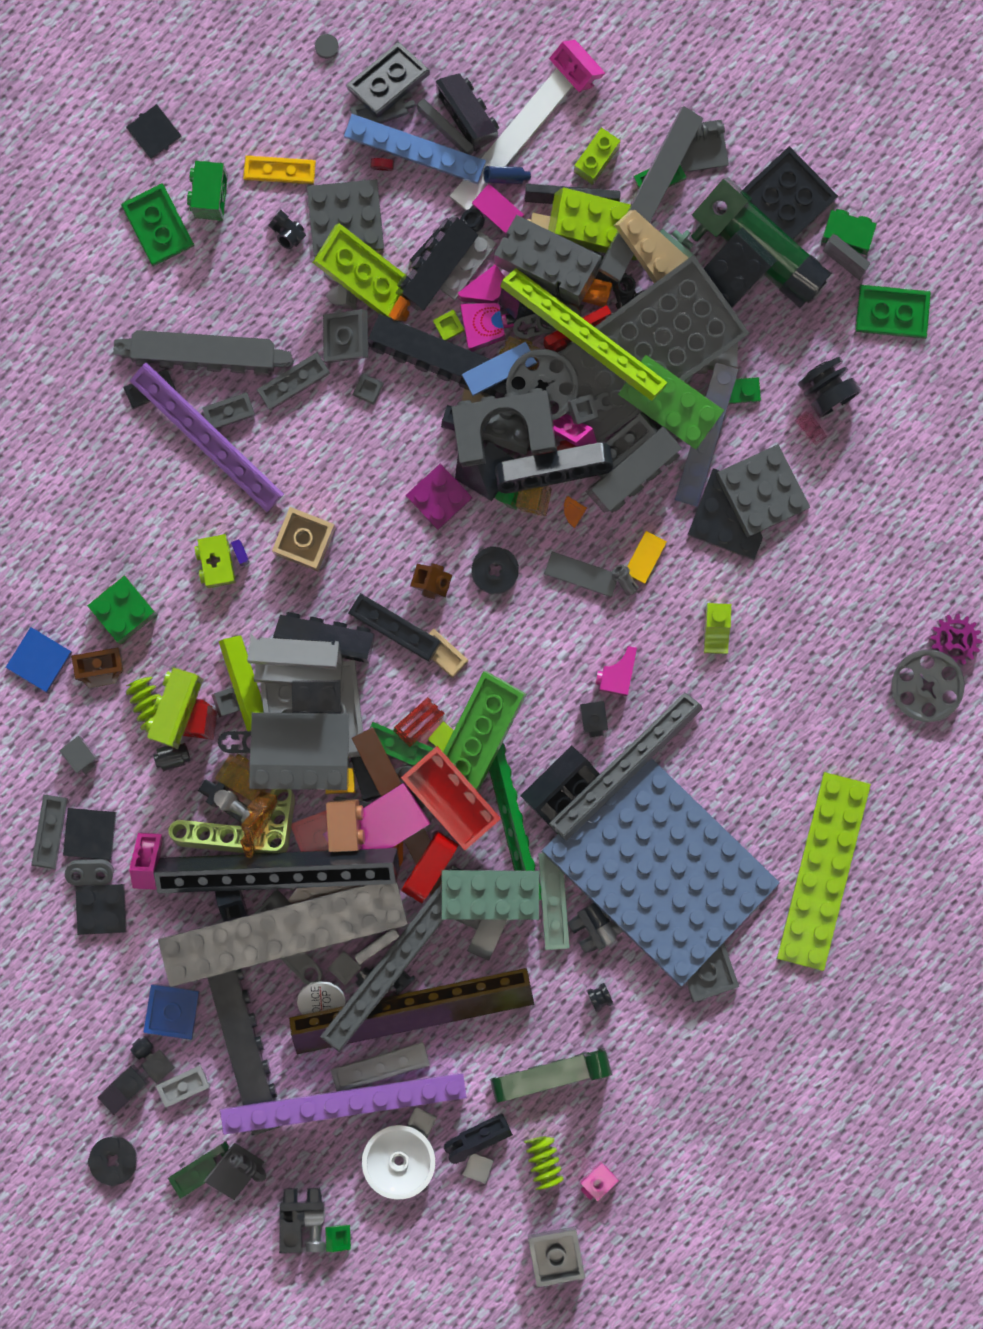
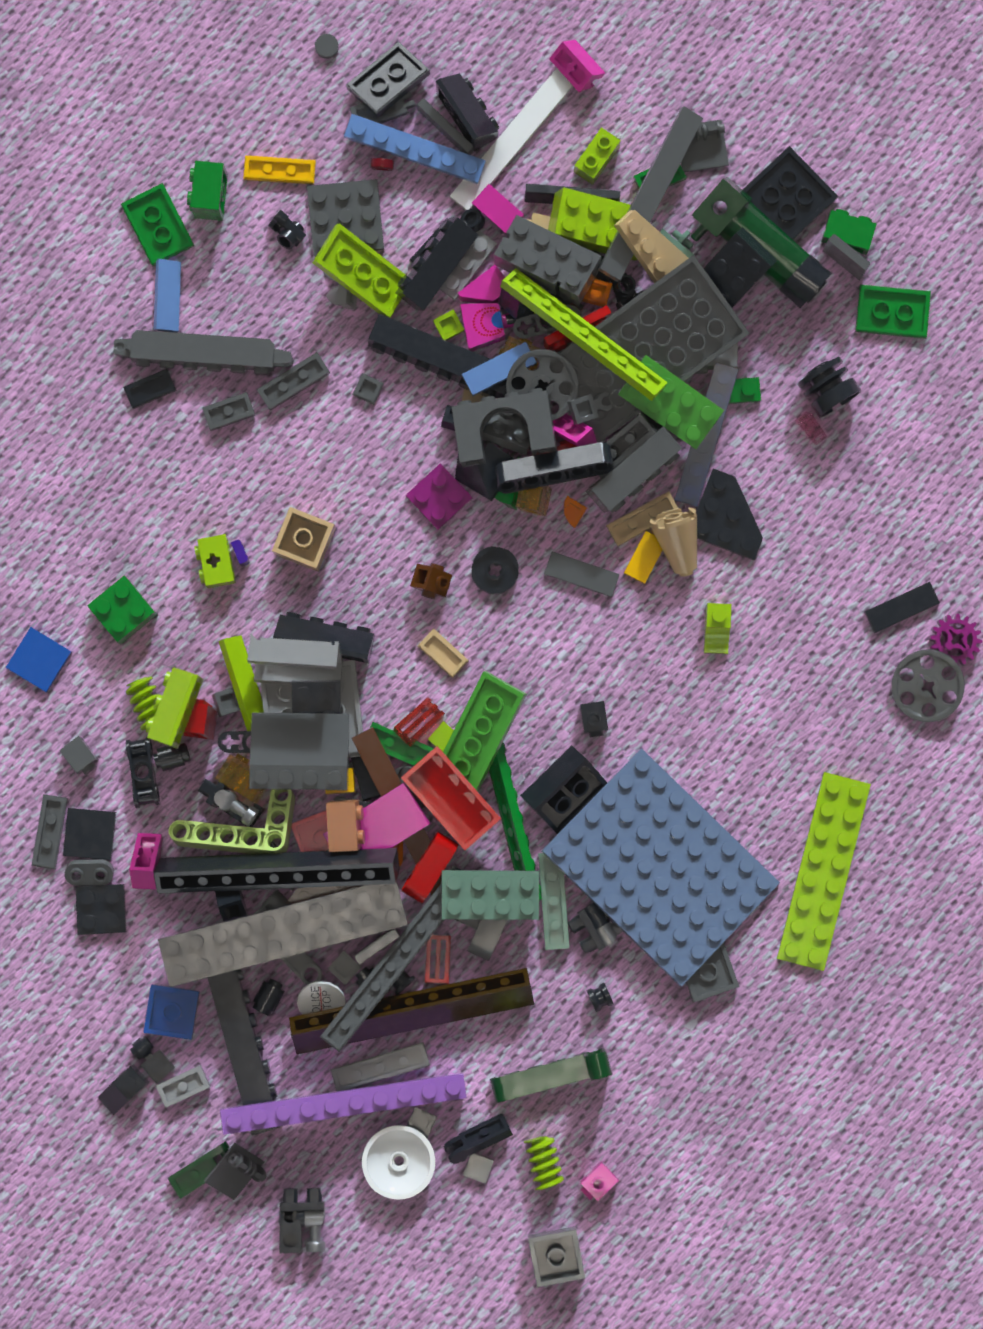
reddish brown slope [71,647,123,688] -> none
black plate [88,1136,138,1186] -> none
black piece [126,104,182,159] -> none
medium lavender tile [130,363,284,512] -> none
clear orange slope [240,791,278,858] -> none
dark grey plate [323,309,368,363] -> none
green plate [325,1225,351,1252] -> none
black tile [348,593,442,663] -> none
orange tile [388,295,410,322] -> none
dark blue cylinder [483,166,531,184] -> none
dark grey tile [549,692,703,841] -> none
dark pink arch [595,646,637,696] -> none
dark grey pin [612,565,639,596] -> none
dark grey plate [715,444,810,538] -> none
none -> black piece [126,737,160,808]
none -> medium blue tile [154,259,181,333]
none -> black brick [252,978,285,1016]
none -> tile [425,935,451,984]
none -> tan tile [606,491,678,546]
none -> tan cone [650,508,697,577]
none -> black tile [864,582,940,634]

